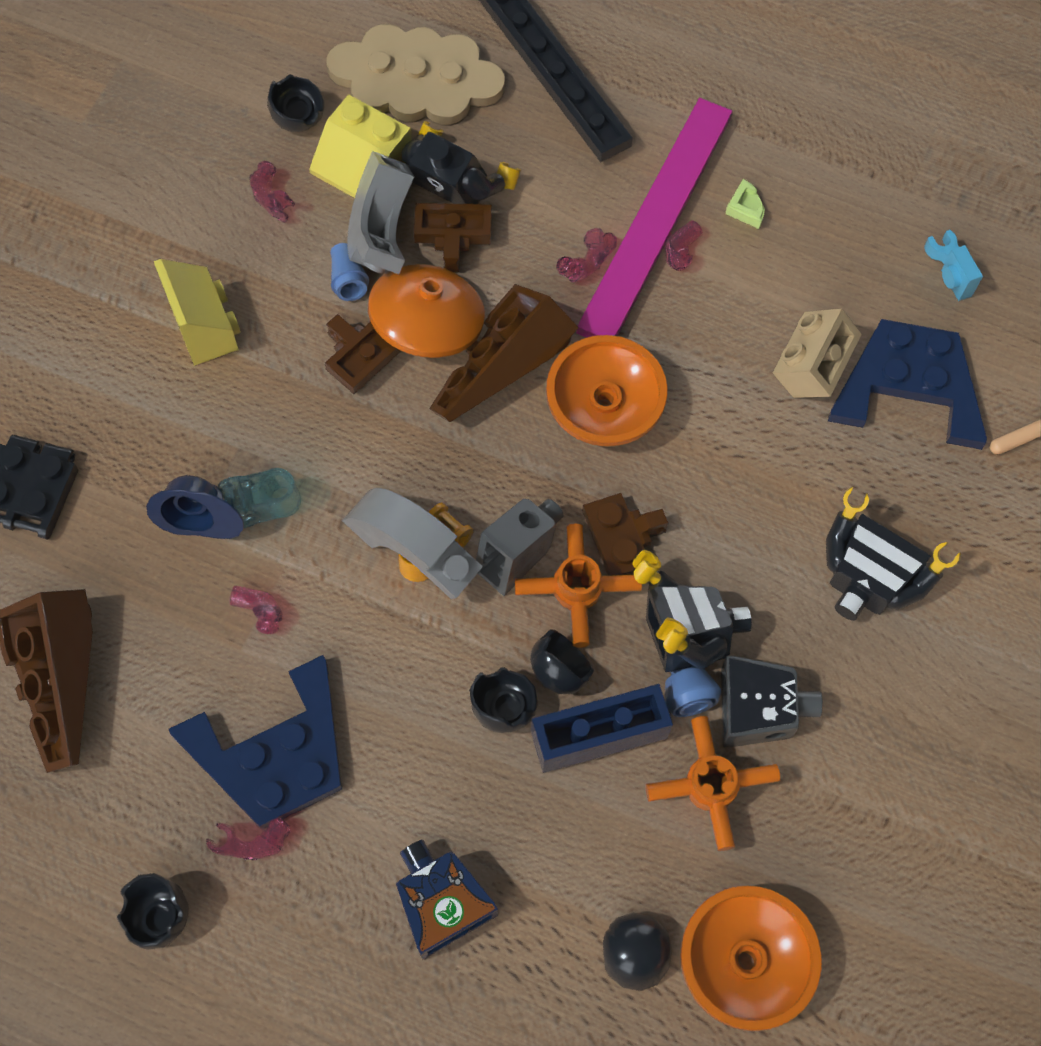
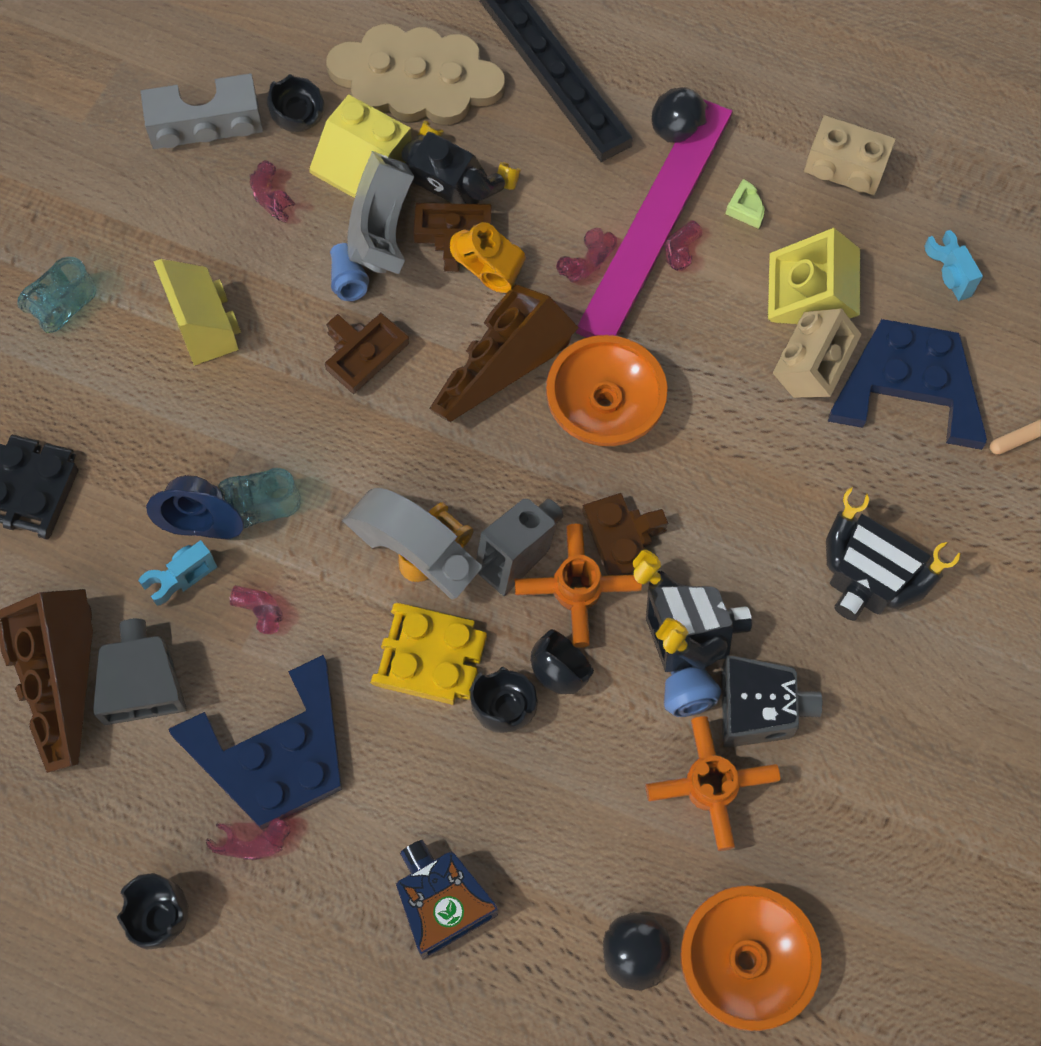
orange dish [368,264,485,358] -> none
dark blue brick [531,684,673,773] -> none
none -> clear light blue piece [17,257,96,333]
none -> dark grey torso [94,618,186,726]
none -> medium azure plate [138,540,217,606]
none -> light grey arch [140,73,263,149]
none -> yellow plate [370,603,487,705]
none -> light orange piece [450,222,526,293]
none -> black hair [651,87,709,142]
none -> light yellow slope [768,228,860,324]
none -> tan brick [804,115,896,196]

